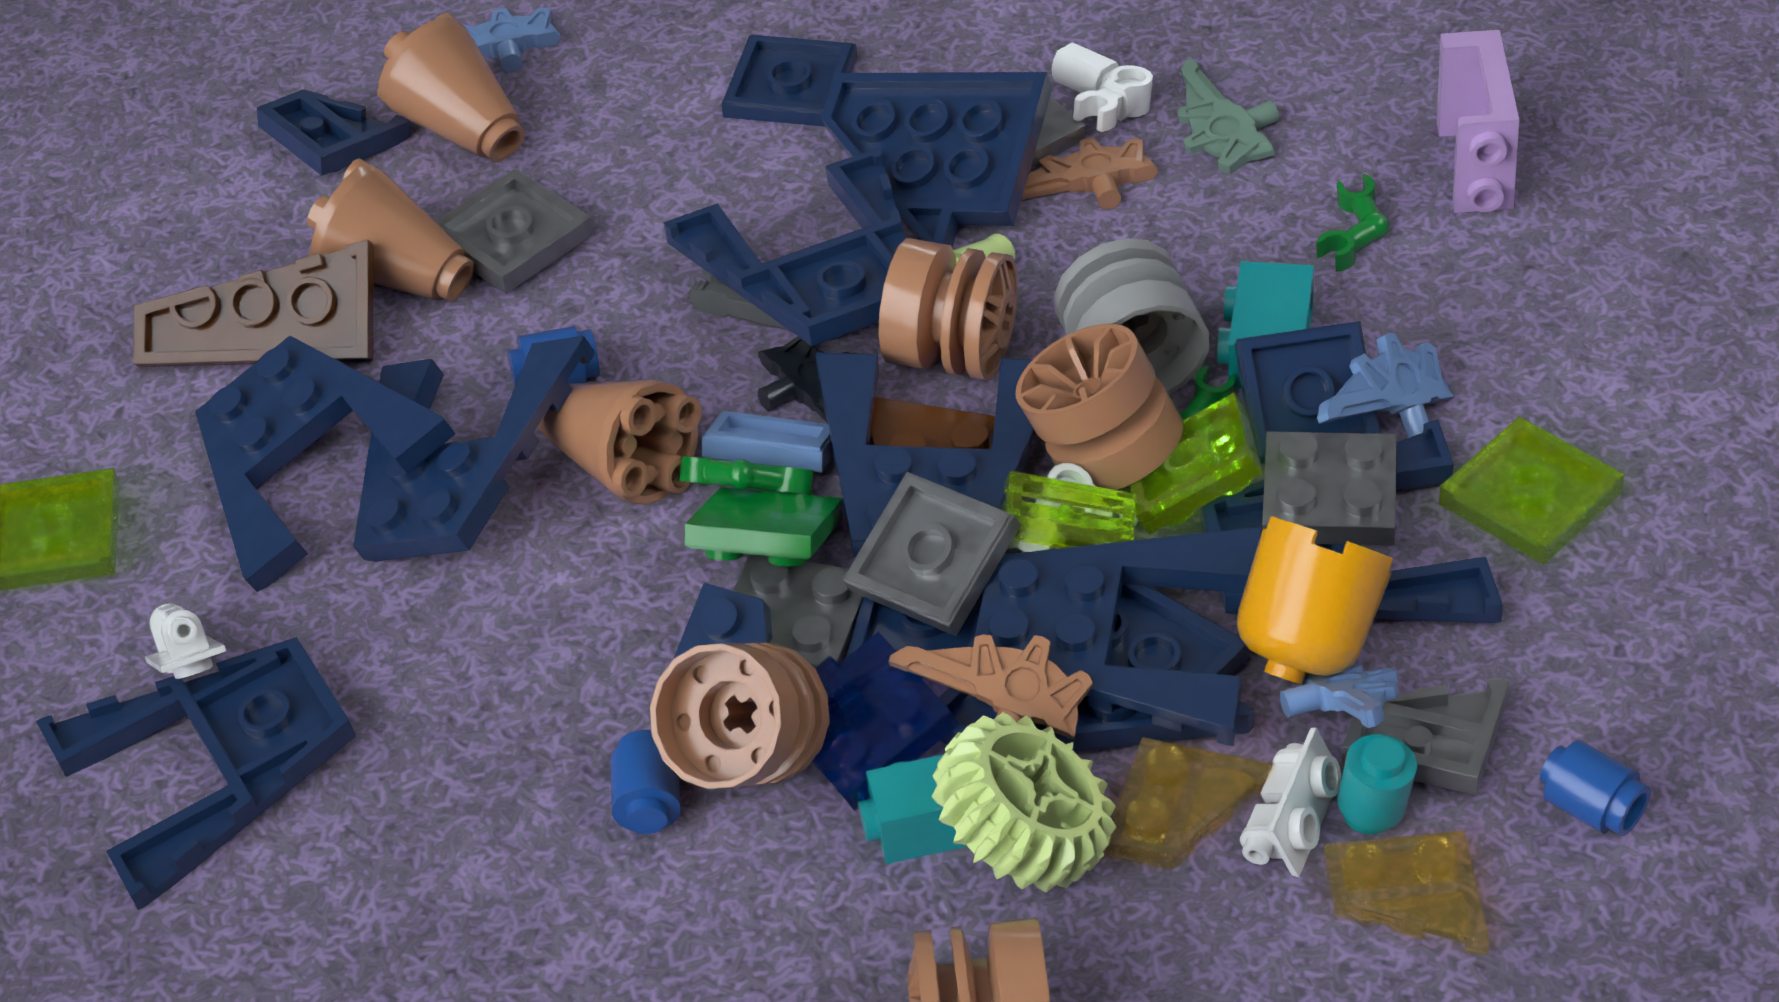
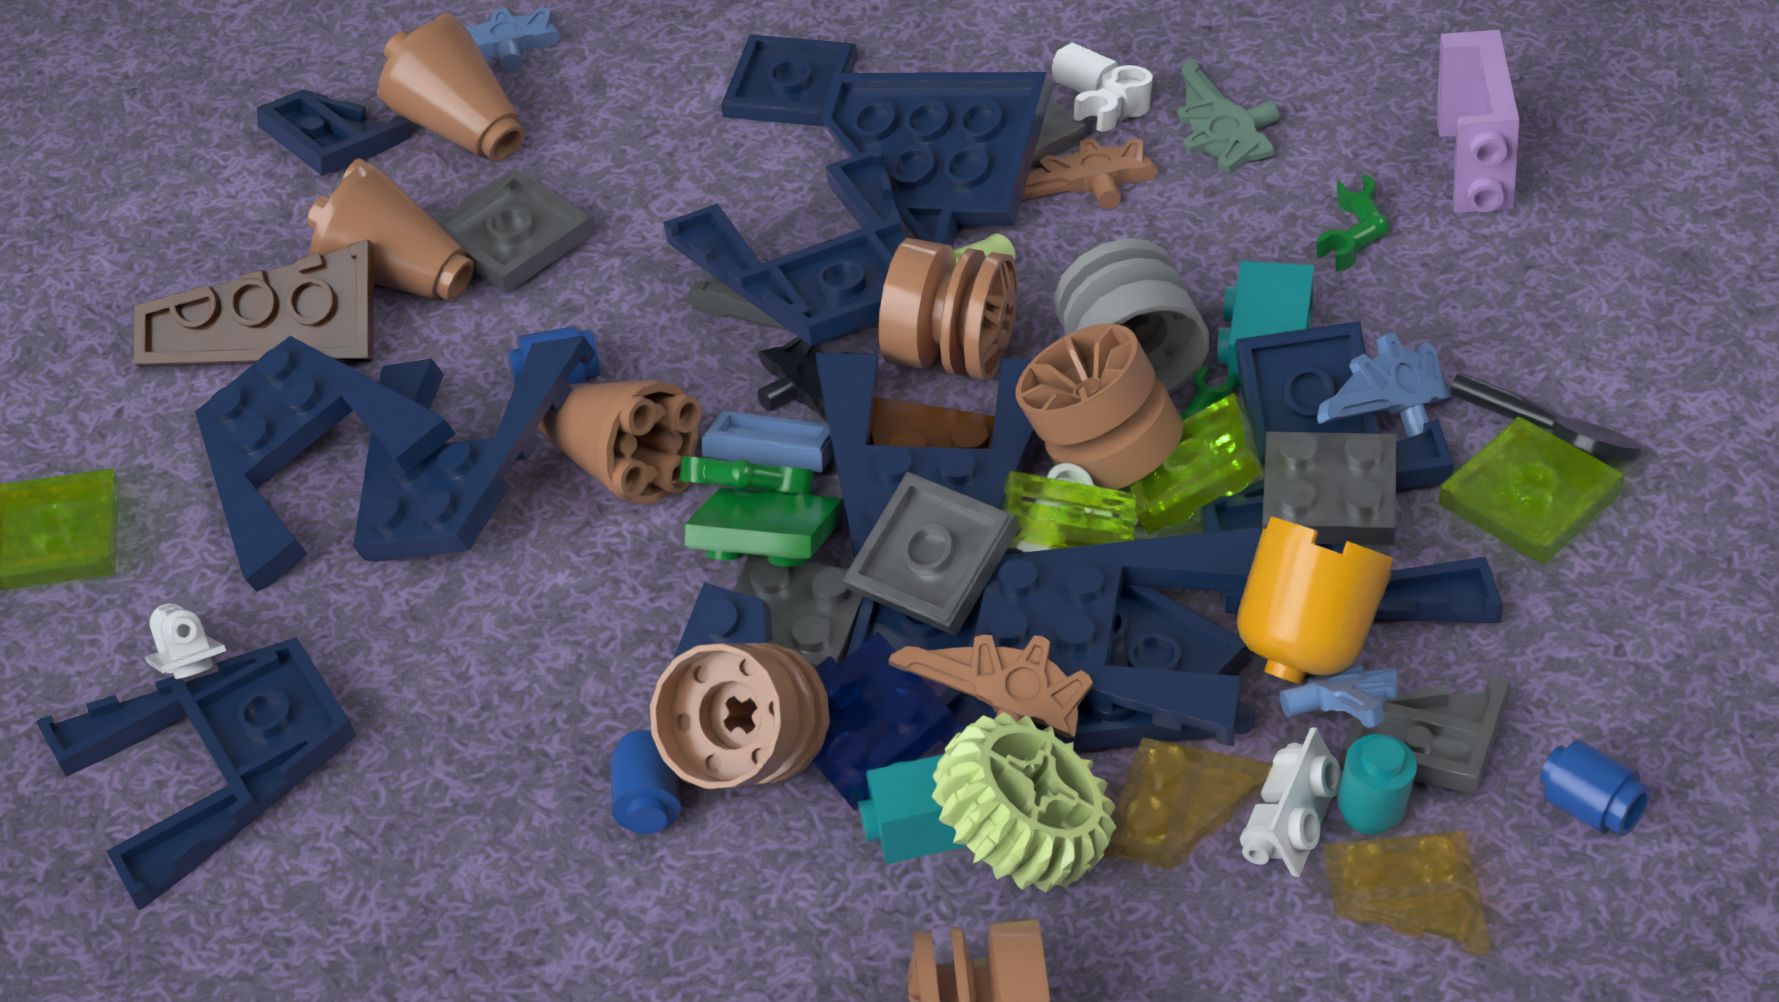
none -> black piece [1450,372,1642,464]

